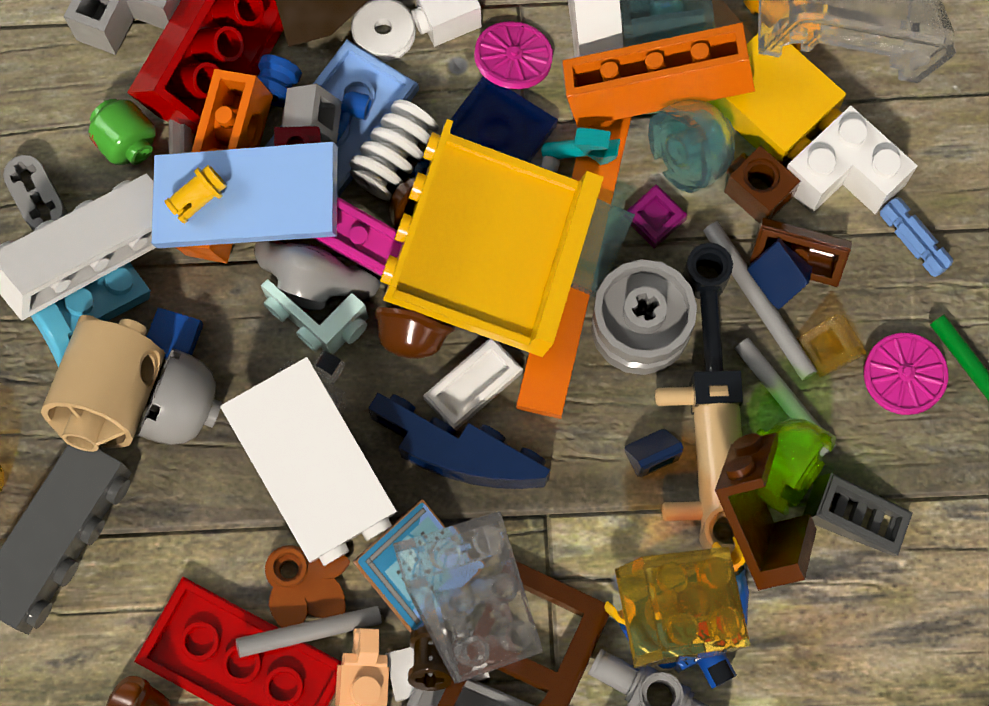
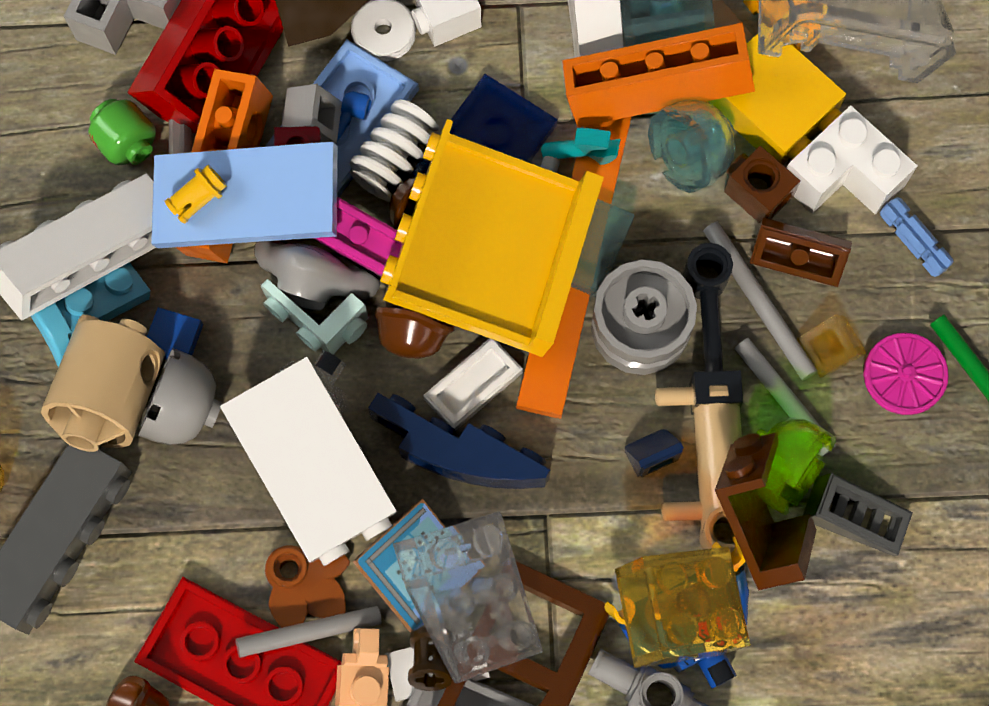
light grey beam [3,155,68,231] -> none
blue wheel [258,54,302,108] -> none
dark pink wheel [474,21,553,89] -> none
magenta tile [623,184,688,249] -> none
dark blue slope [747,238,813,310] -> none

